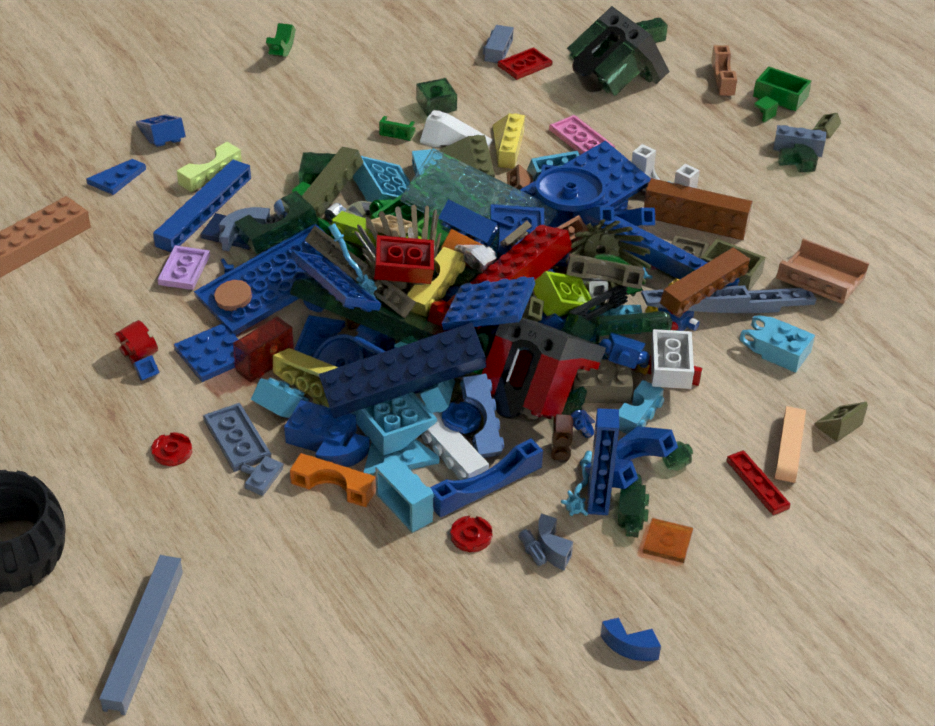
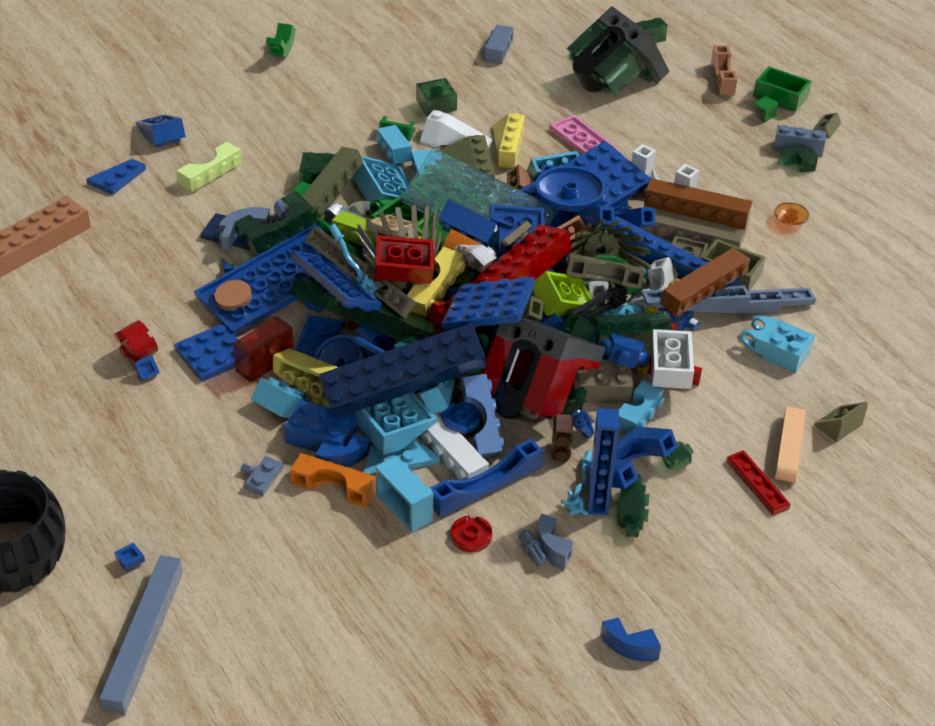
red tile [151,432,193,466] -> none
blue brick [153,159,251,253] -> none
lavender plate [158,245,210,290] -> none
sand blue tile [203,403,271,472] -> none
red tile [498,47,553,80] -> none
clear orange tile [642,518,693,563] -> none
nougat panel [776,238,869,304] -> none
none -> blue plate [114,542,145,571]
none -> medium azure brick [375,125,412,165]
none -> white arch [627,257,679,319]
none -> dark tan brick [641,206,745,248]
none -> clear orange dish [774,202,809,225]

